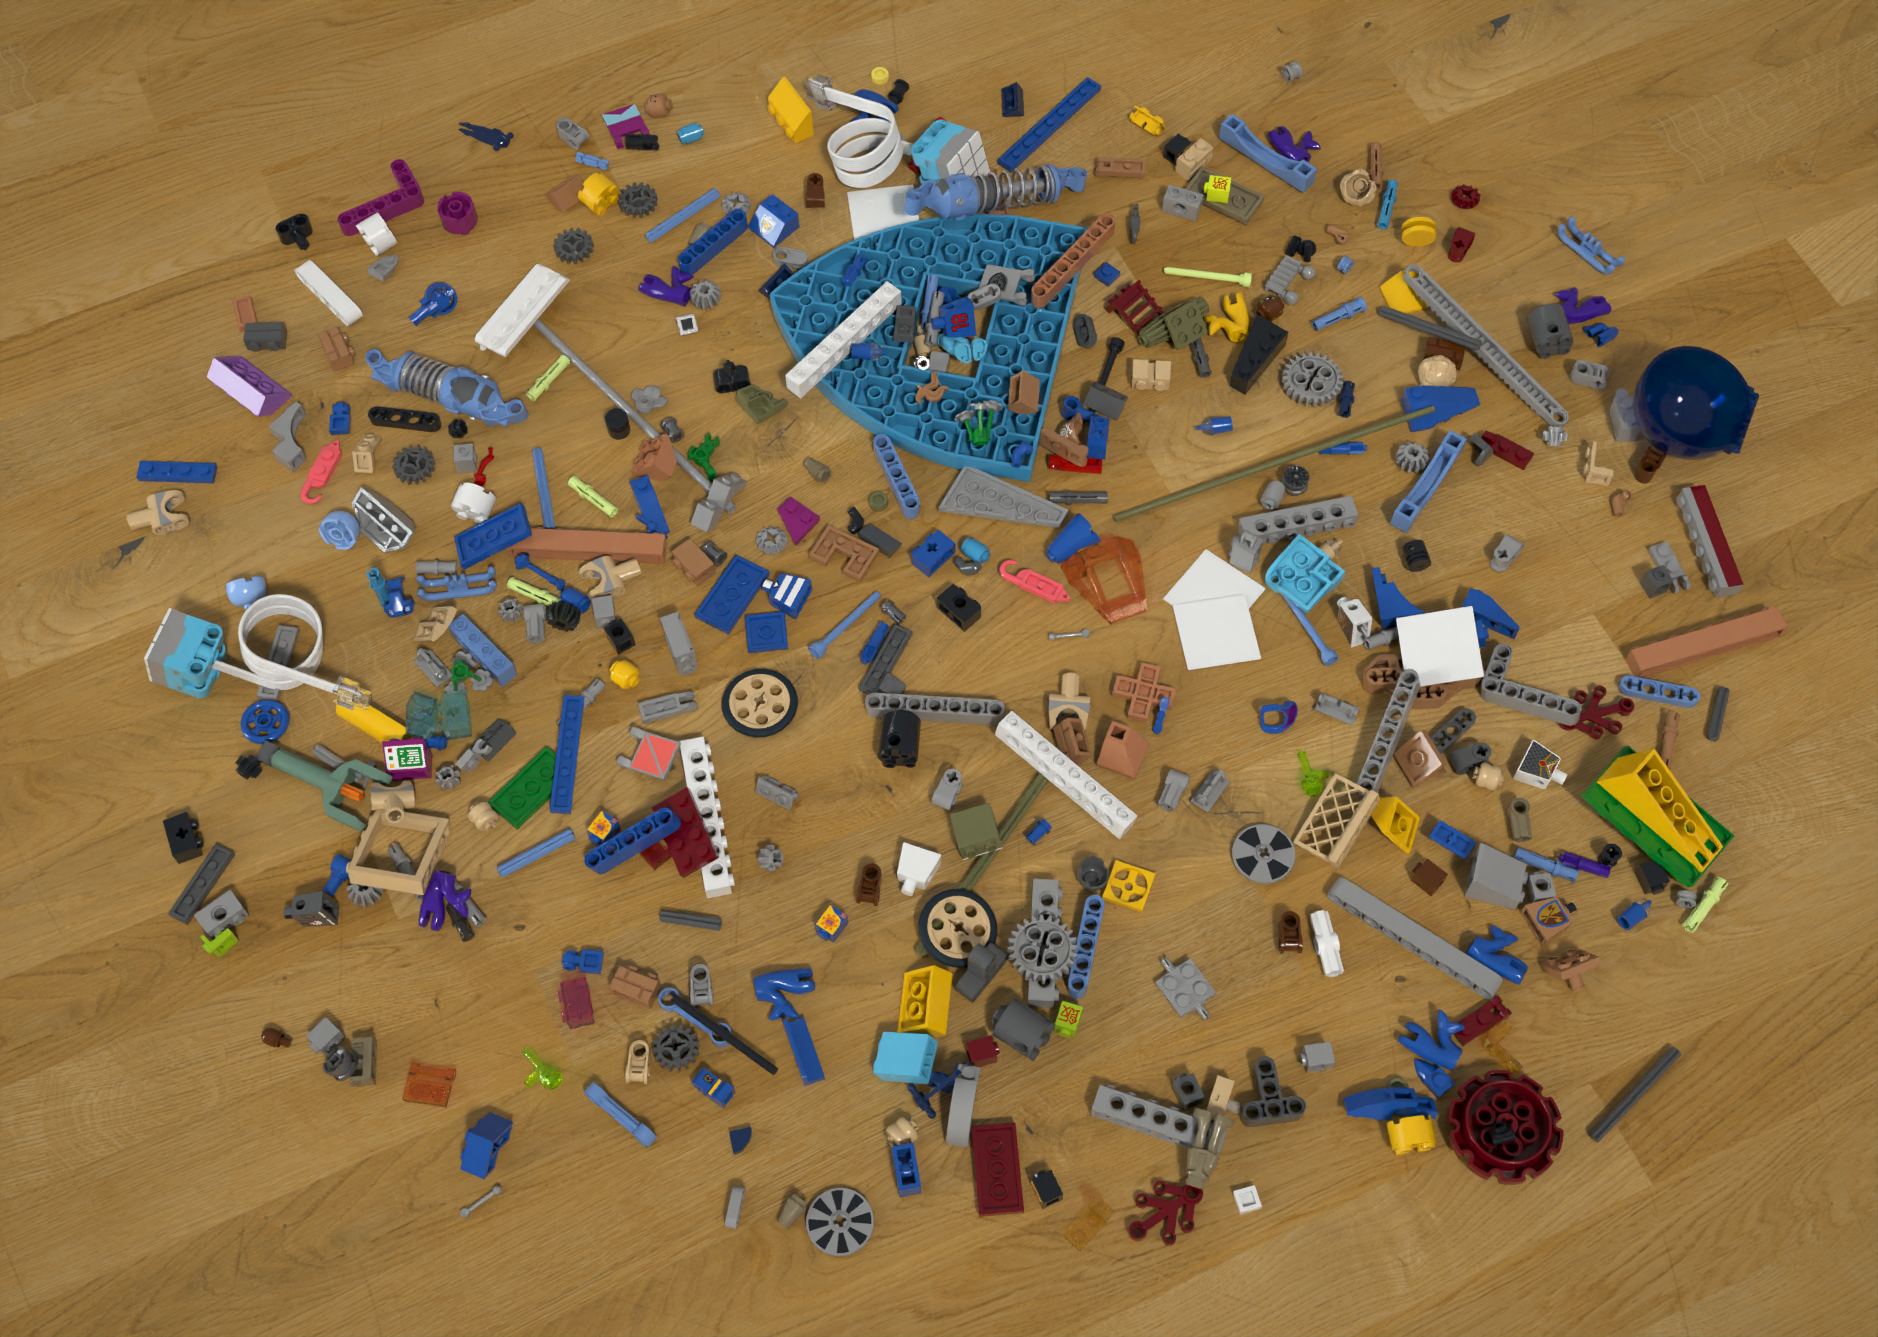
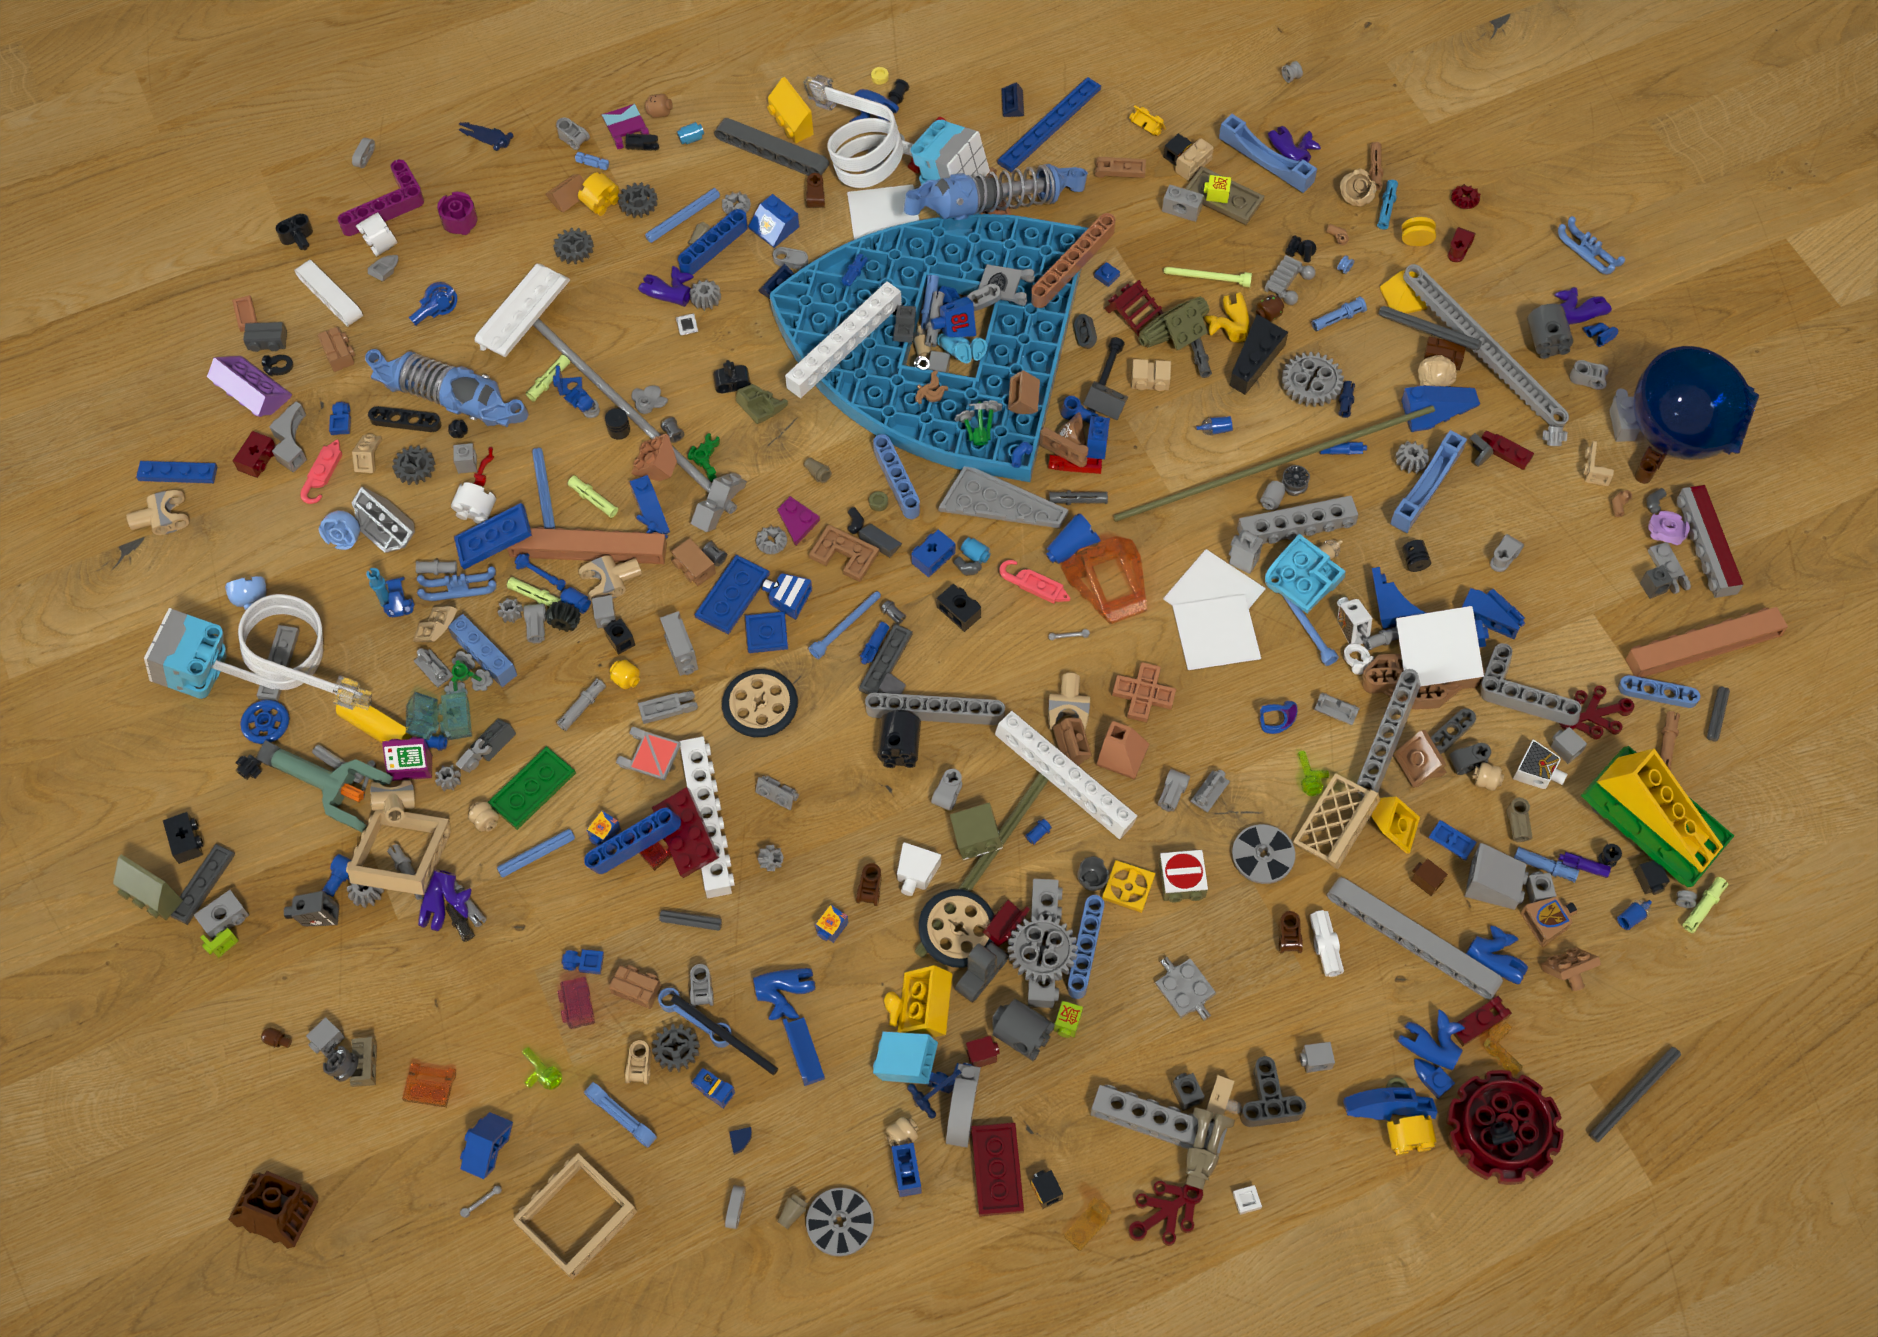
blue plate [550,695,585,814] -> none
blue piece [851,342,887,361] -> none
dark grey piece [1130,204,1140,244] -> none
blue piece [1153,697,1169,734] -> none
none -> olive slope [113,854,183,920]
none -> reddish brown slope [228,1171,318,1249]
none -> dark red brick [232,431,276,478]
none -> black piece [262,355,293,376]
none -> light grey beam [352,137,375,168]
none -> tan window [513,1153,637,1280]
none -> blue bracket [553,366,582,396]
none -> blue plate [564,385,594,413]
none -> light grey bush [583,399,600,418]
none -> dark grey beam [714,118,829,176]
none -> yellow animal [884,991,903,1027]
none -> dark red panel [983,900,1030,946]
none -> piece [1159,850,1208,903]
none -> white piece [1344,644,1374,675]
none -> blue piece [1487,589,1525,627]
none -> light grey brick [1551,727,1587,764]
none -> dark grey arm [1646,488,1667,514]
none -> lavender plate [1648,511,1690,545]

